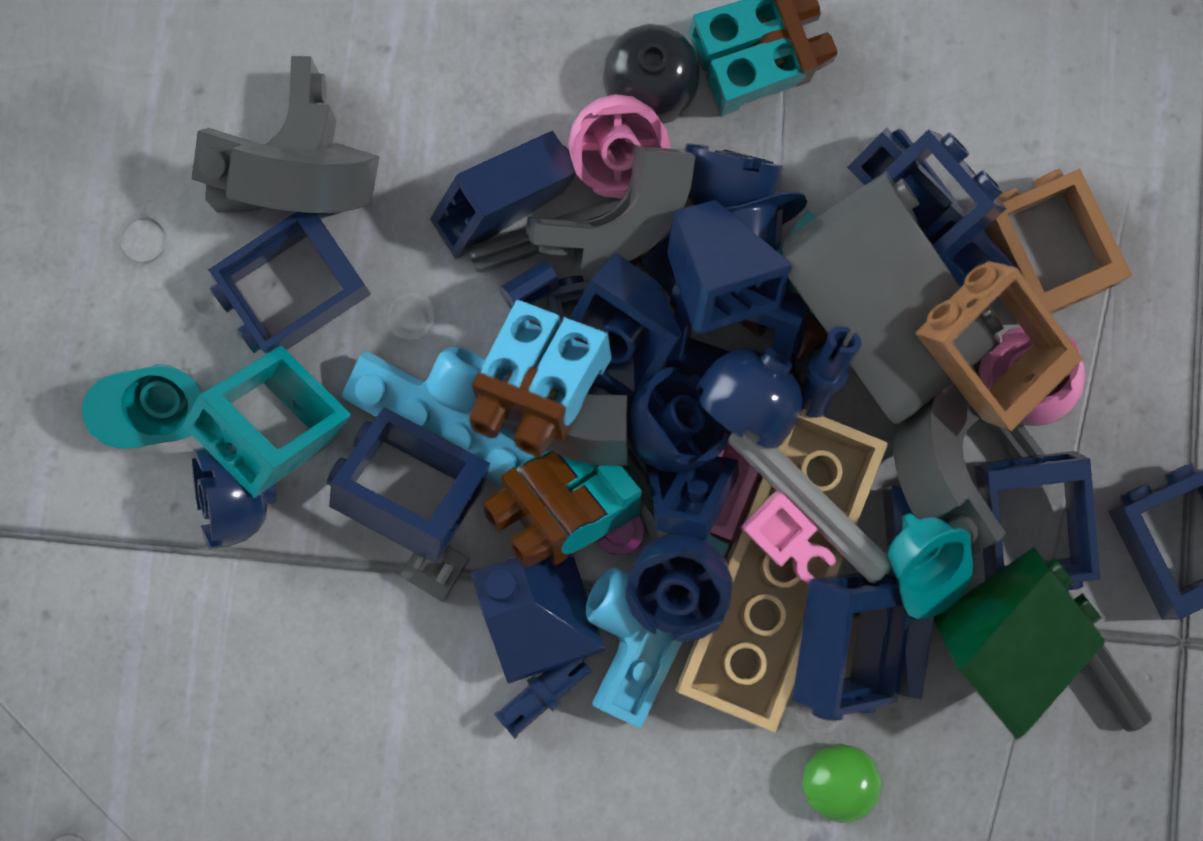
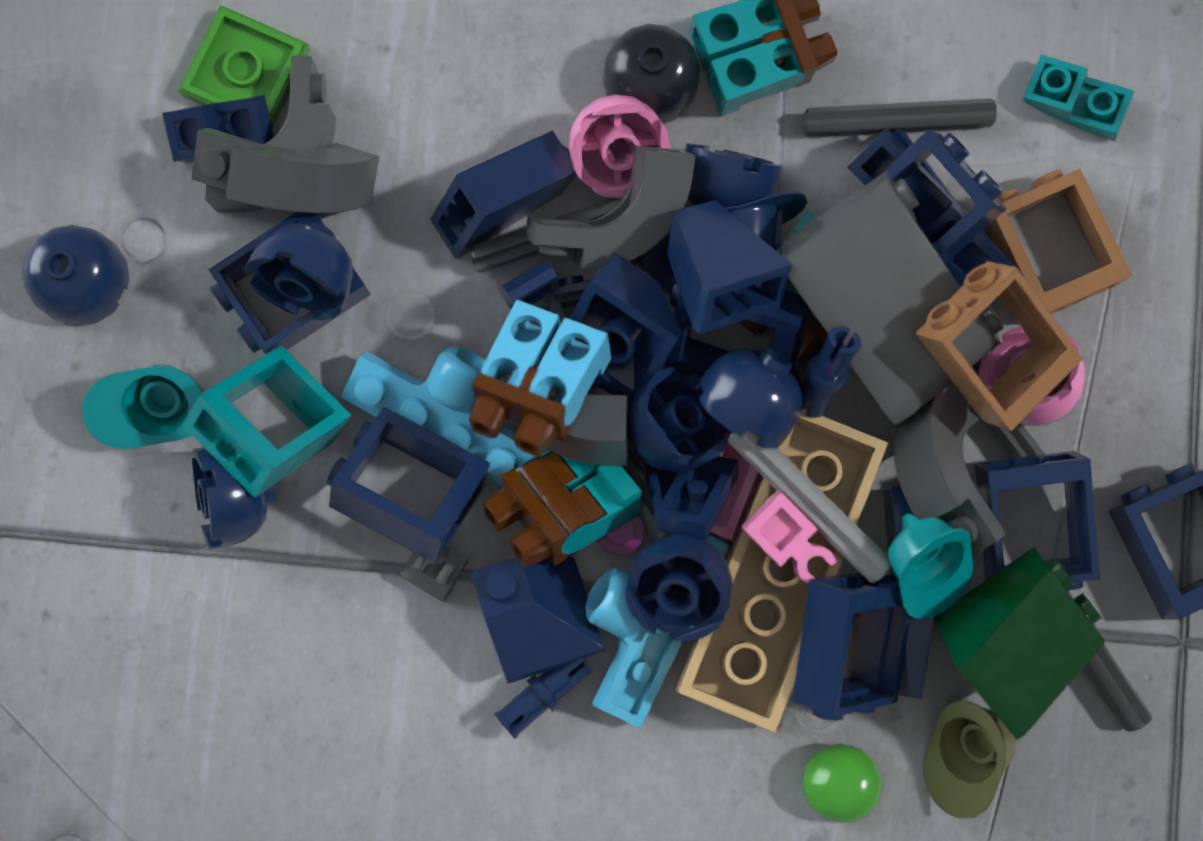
none -> dark blue cylinder [22,224,129,327]
none -> dark blue slope [162,95,274,162]
none -> bright green tile [178,5,310,127]
none -> dark blue cylinder [245,223,353,321]
none -> dark grey axle [803,98,997,137]
none -> olive piece [924,701,1015,819]
none -> teal slope [1023,54,1134,141]

